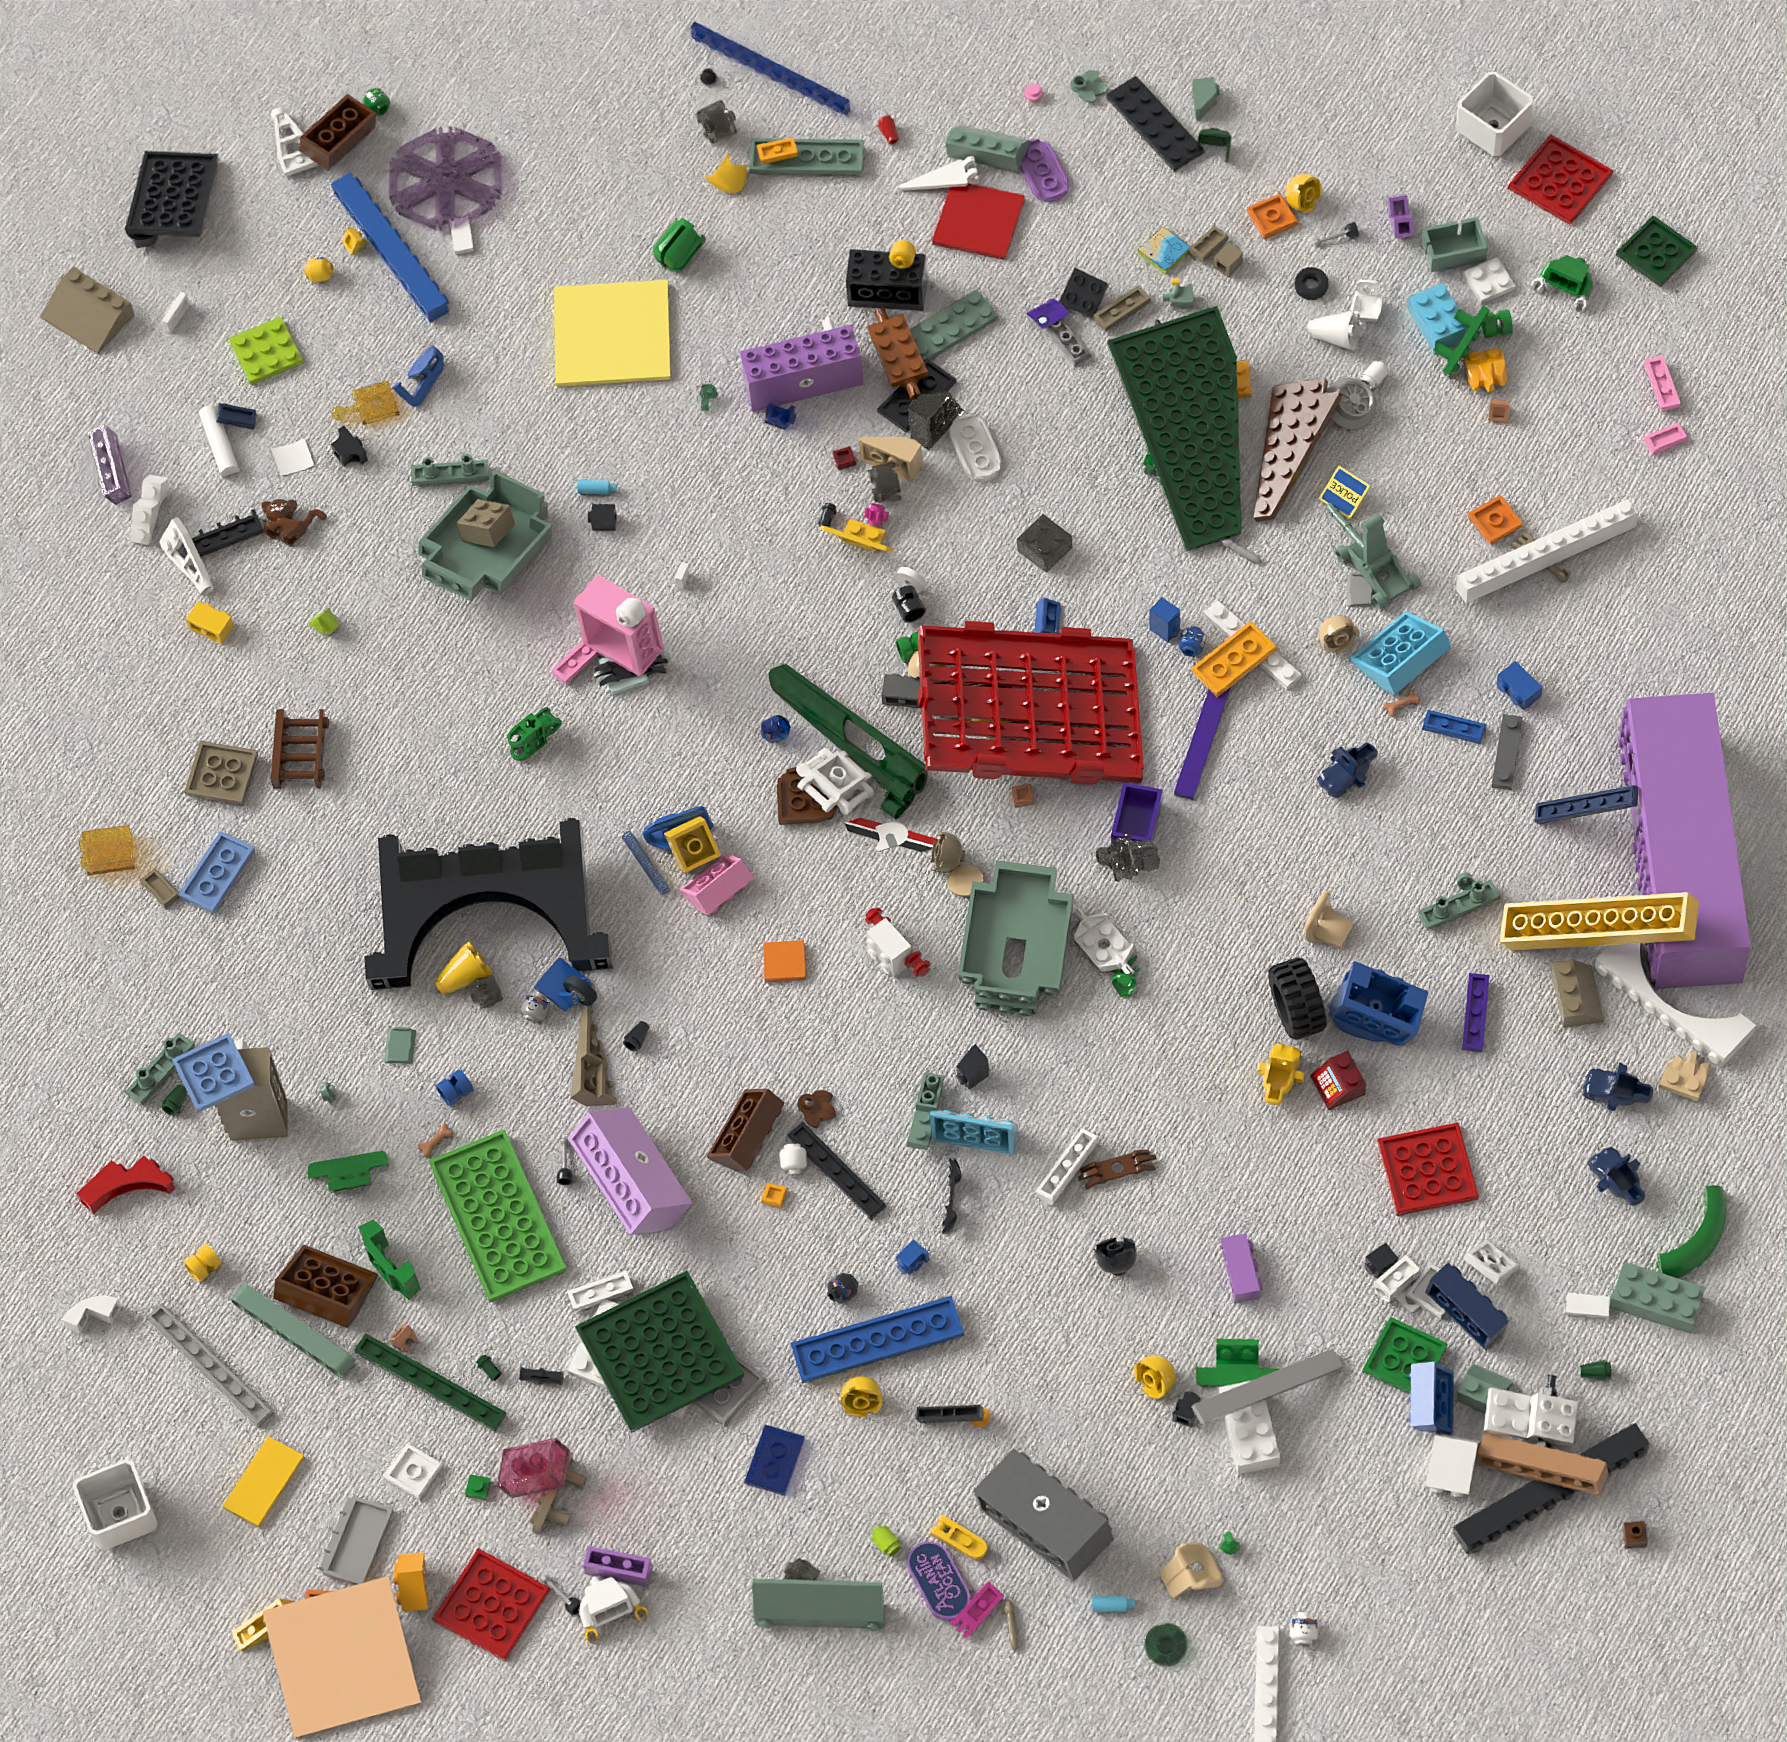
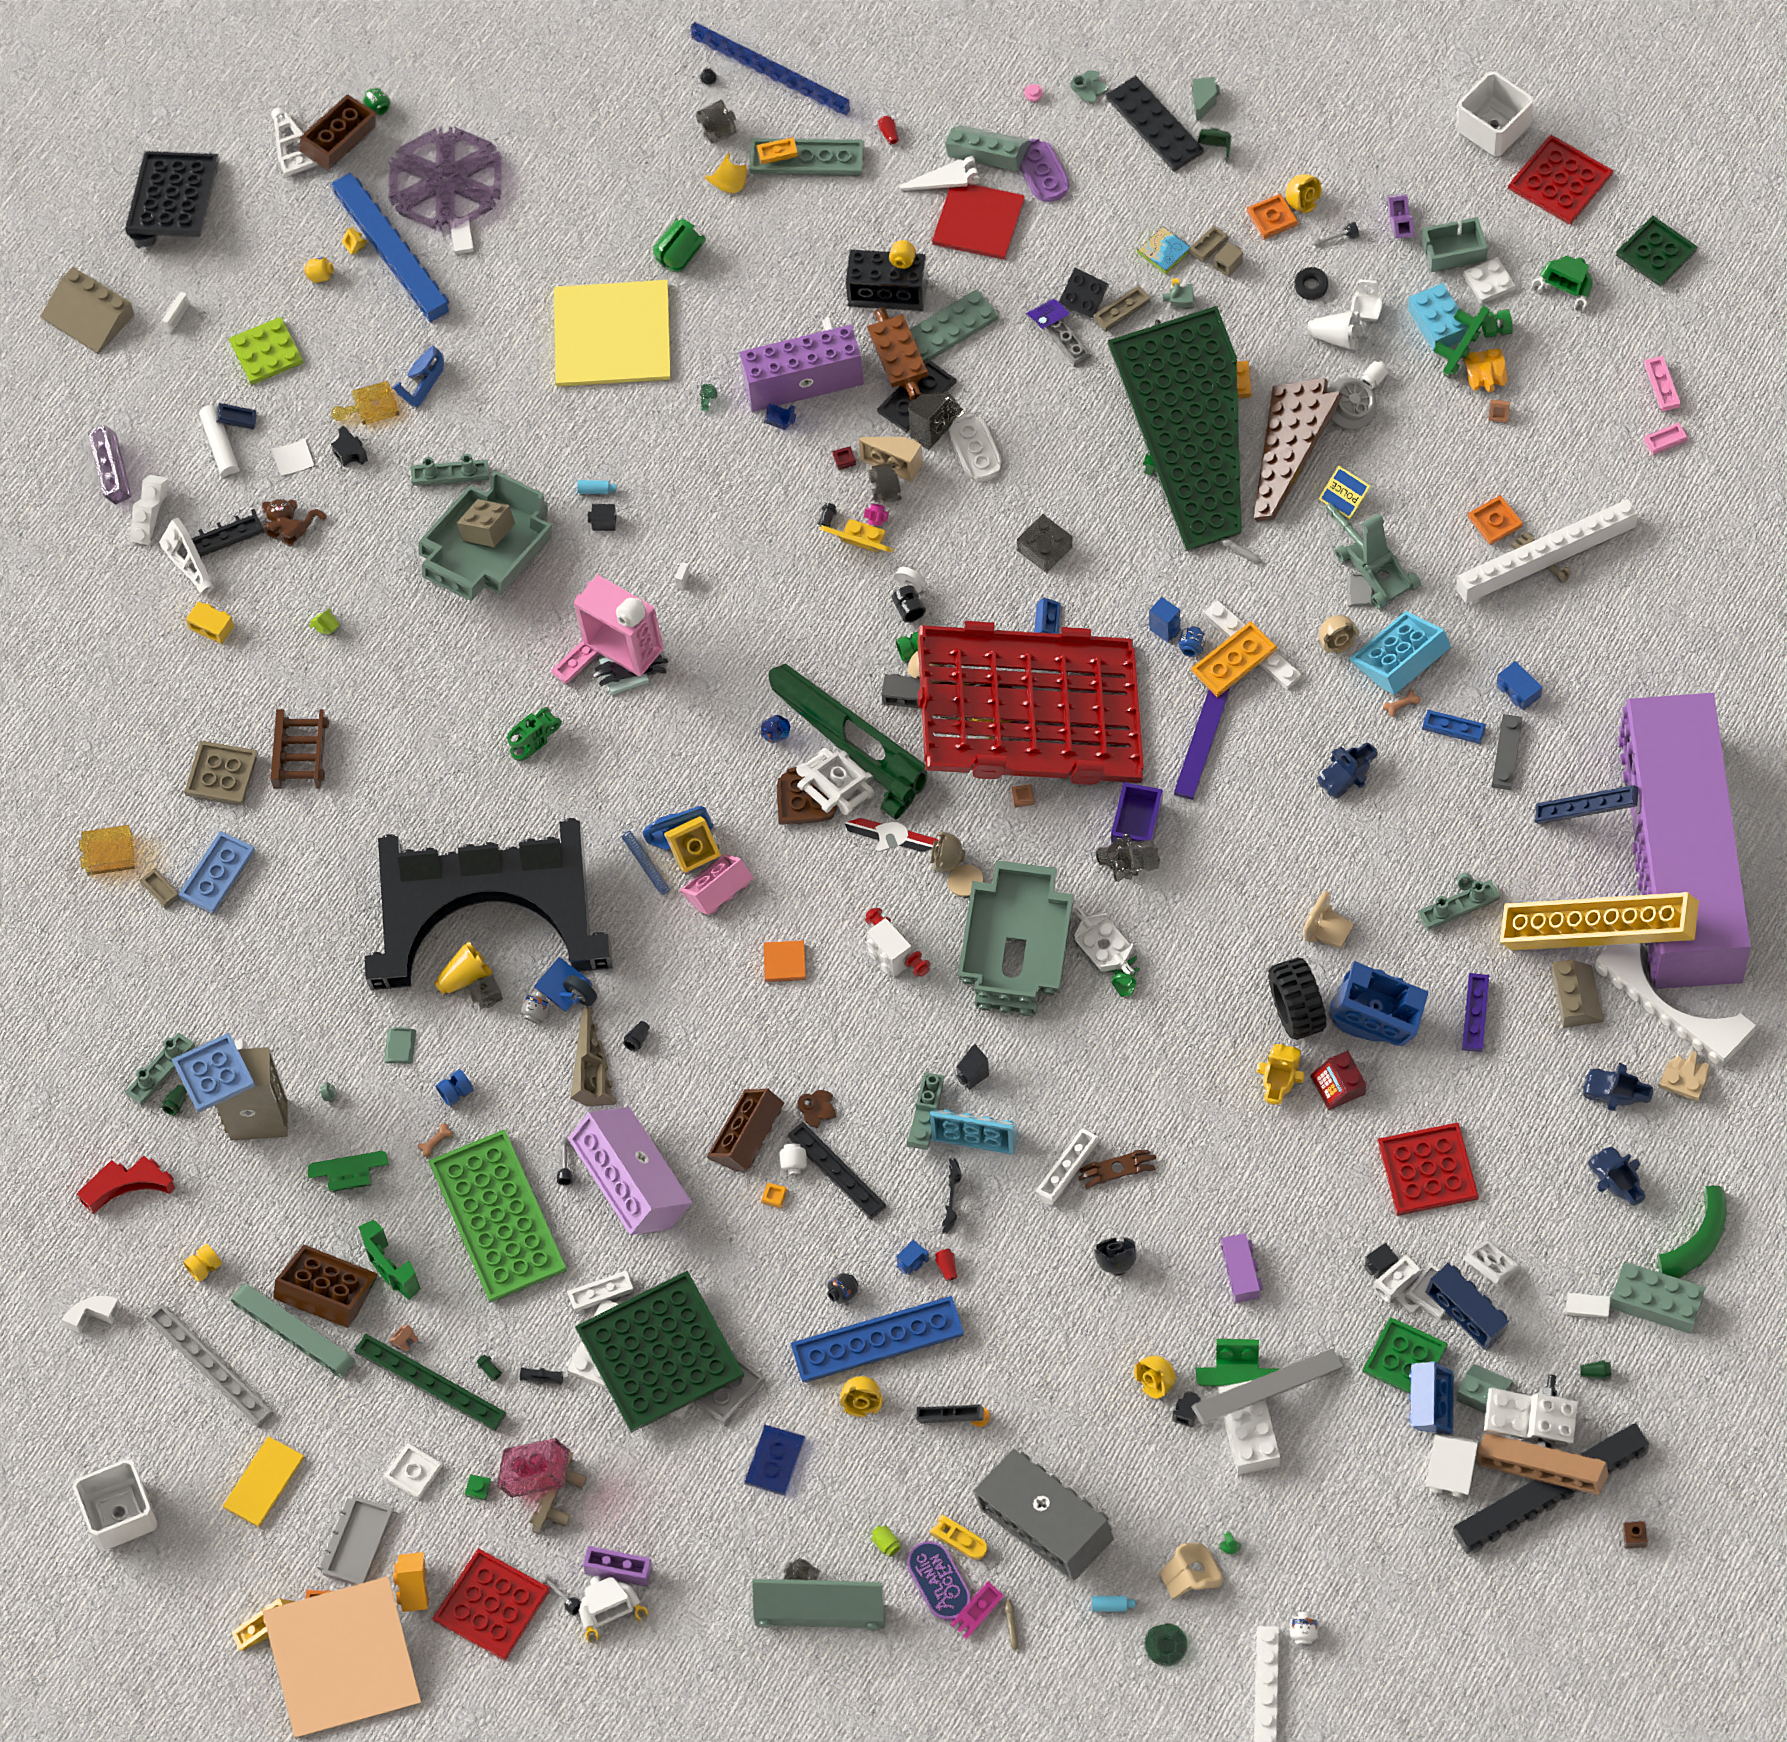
none -> red cone [934,1249,958,1281]

